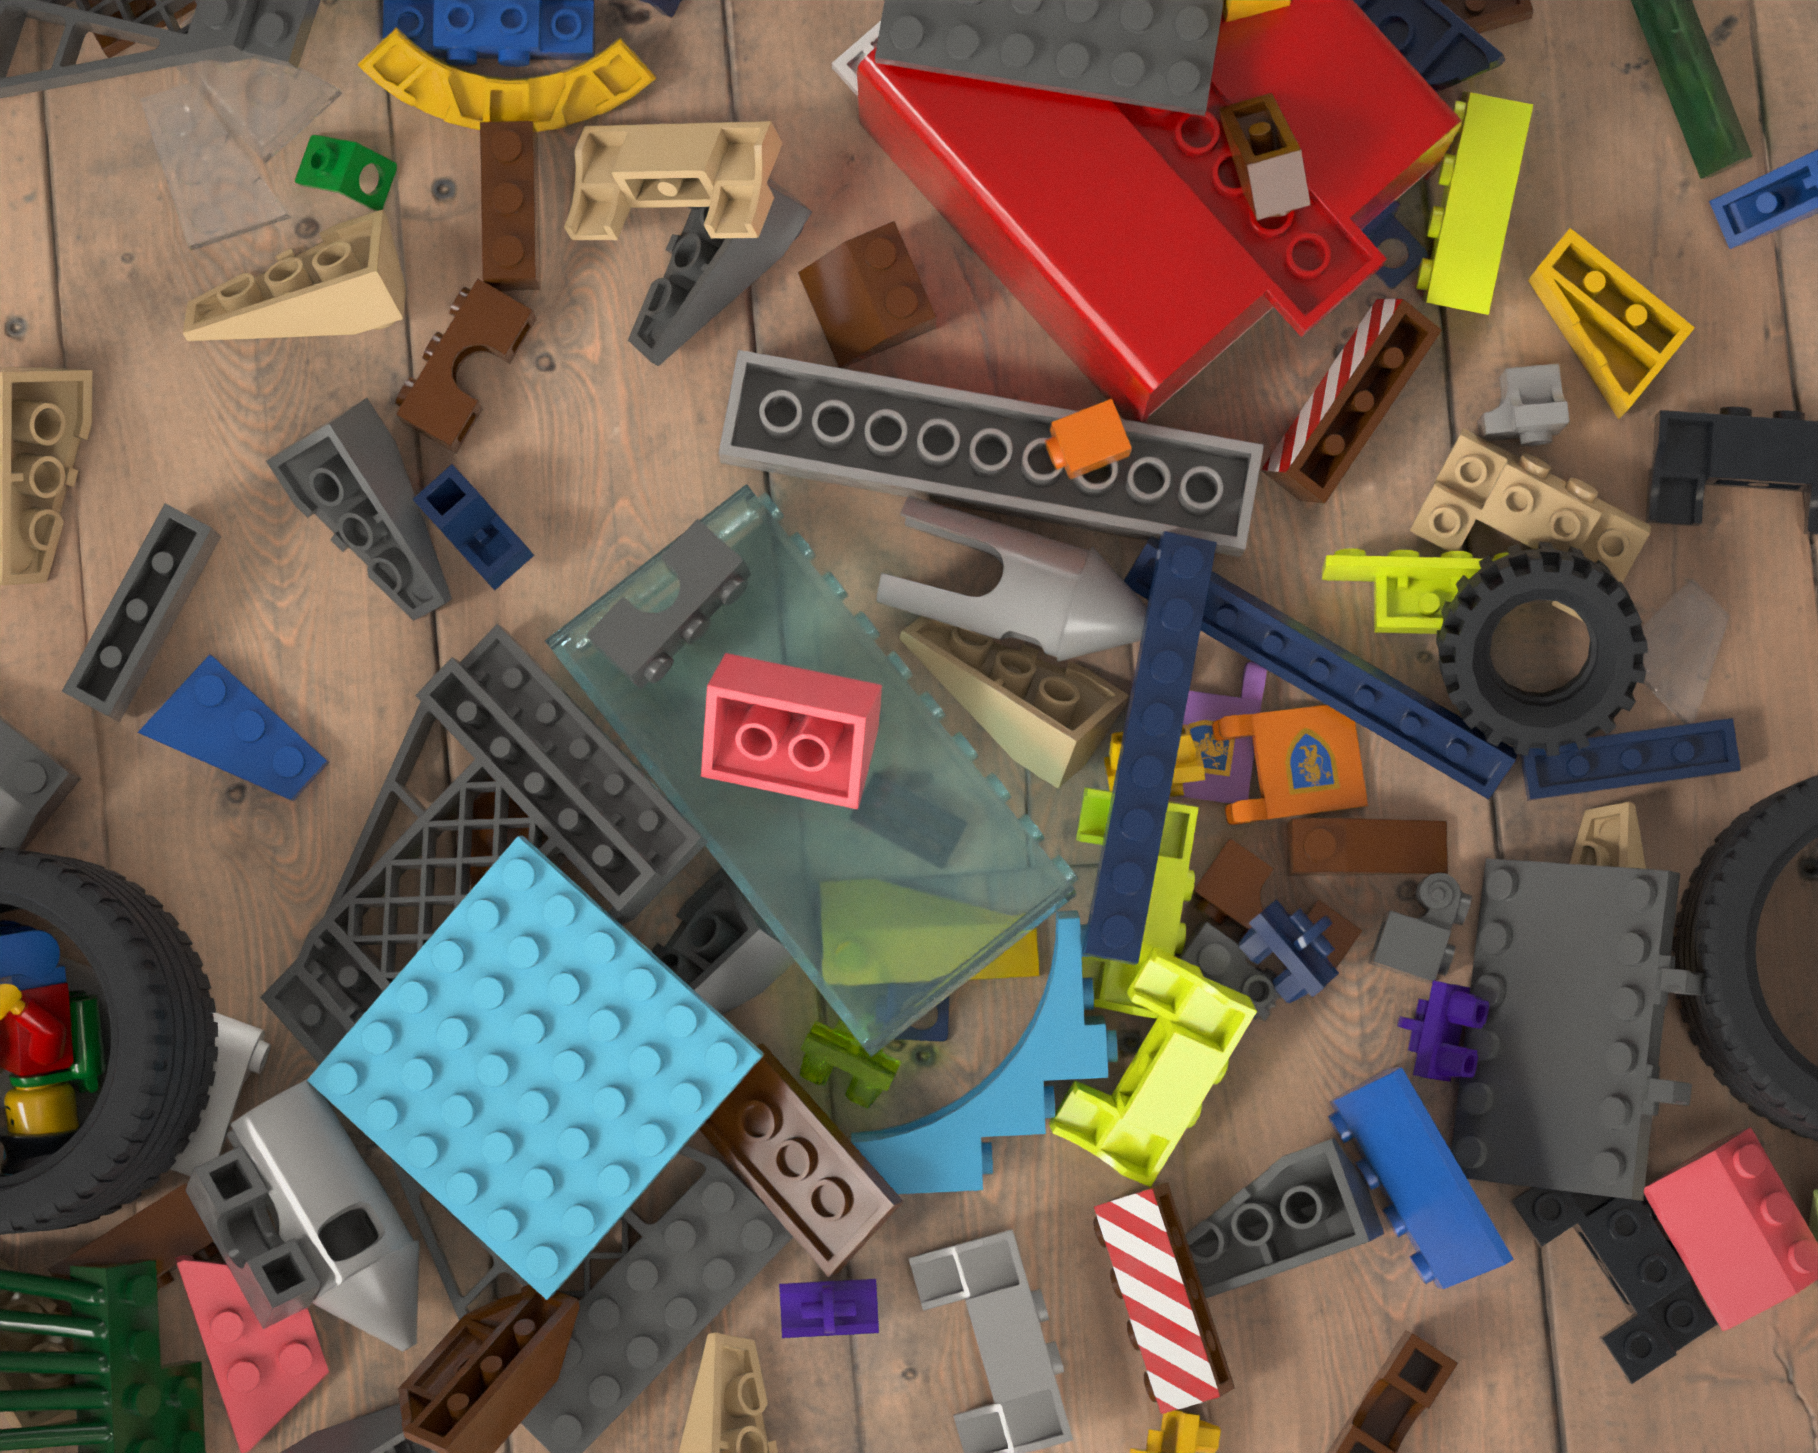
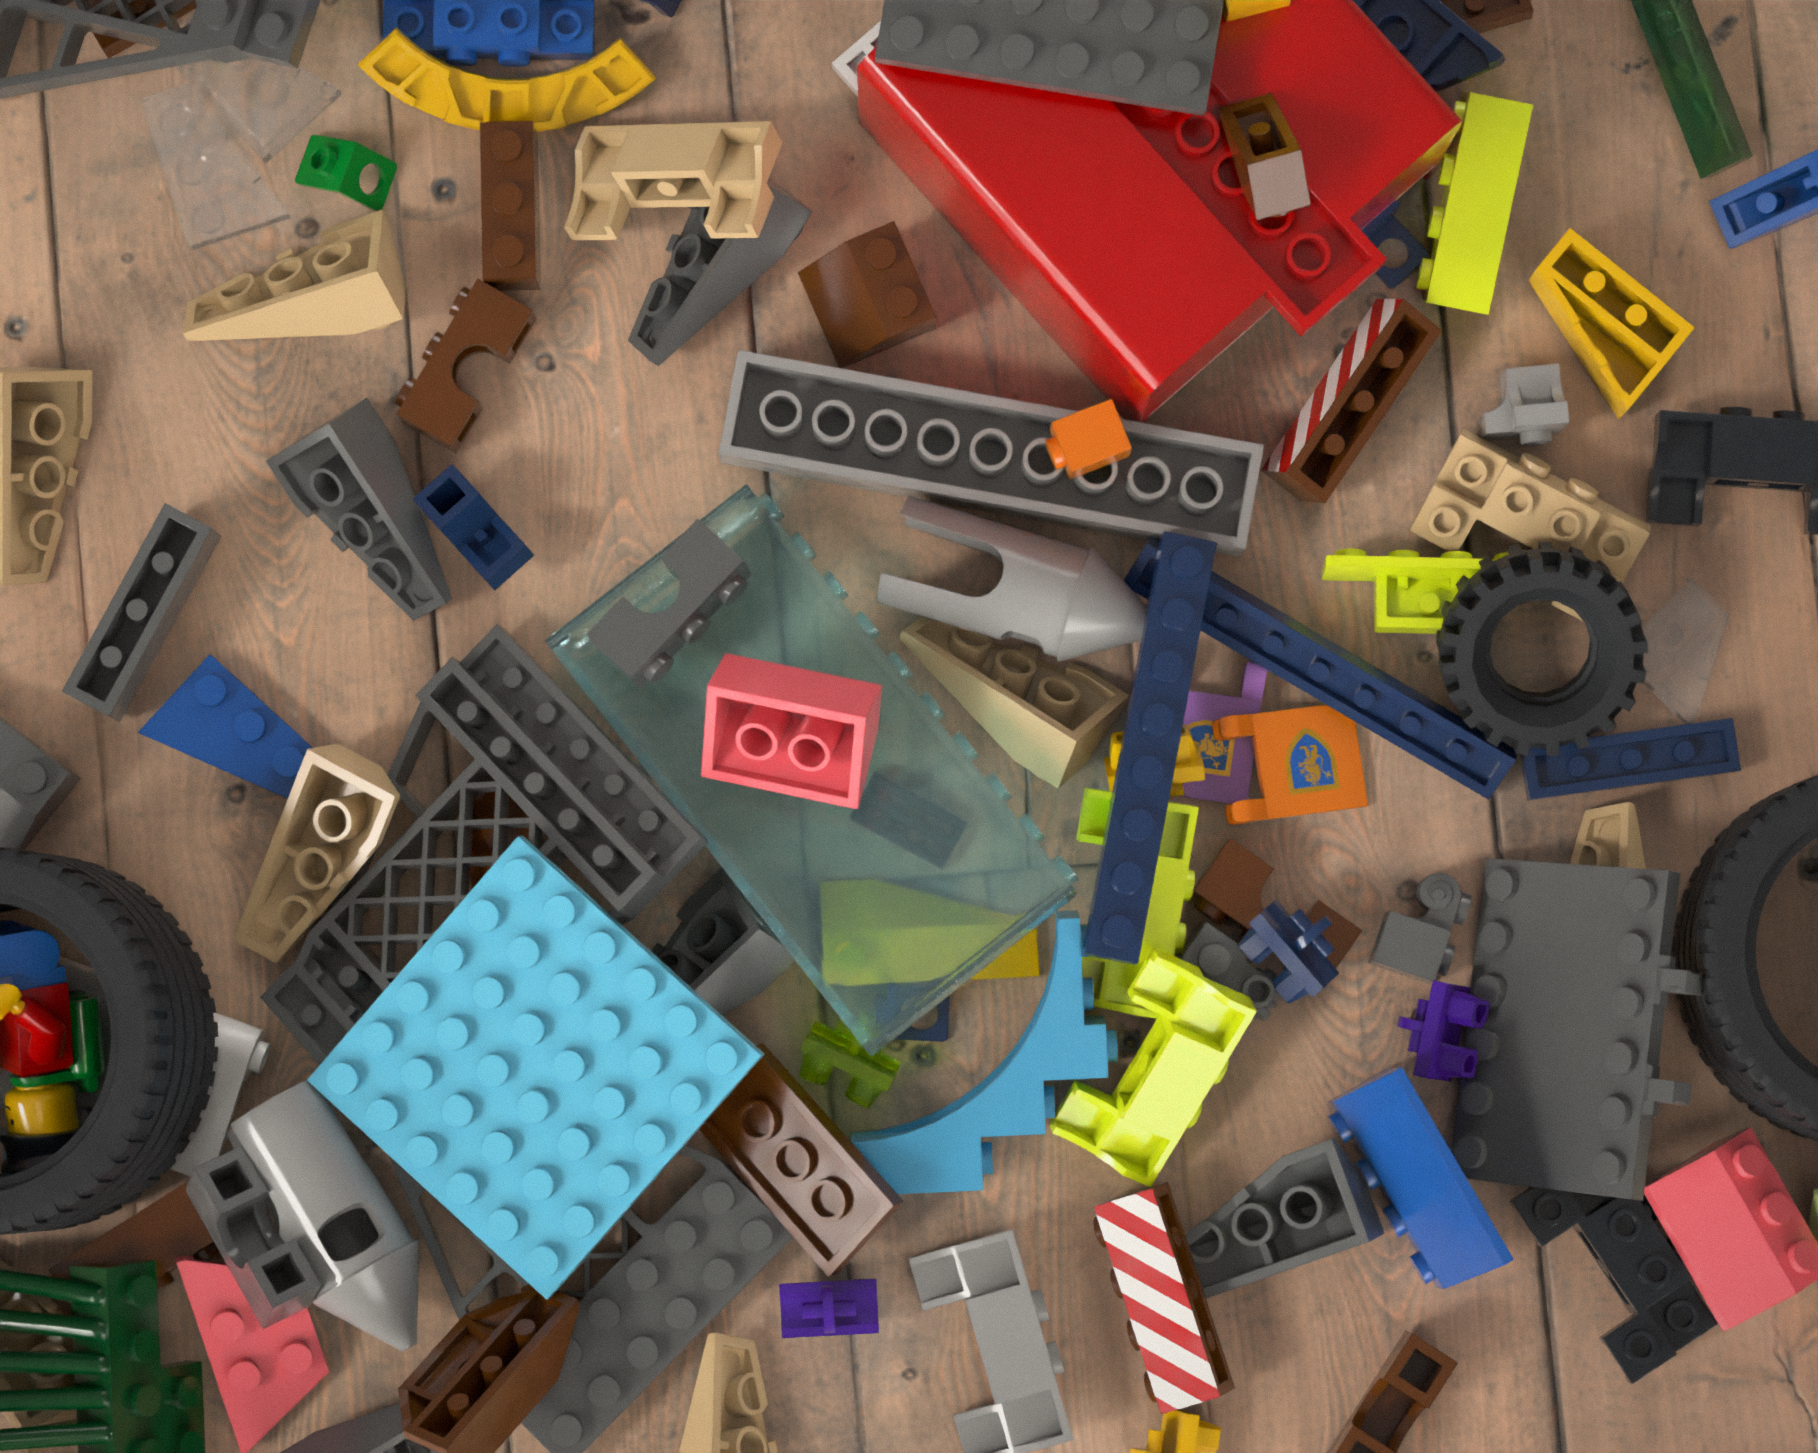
reddish brown slope [1287,818,1448,876] -> none
none -> tan wedge [233,743,400,964]

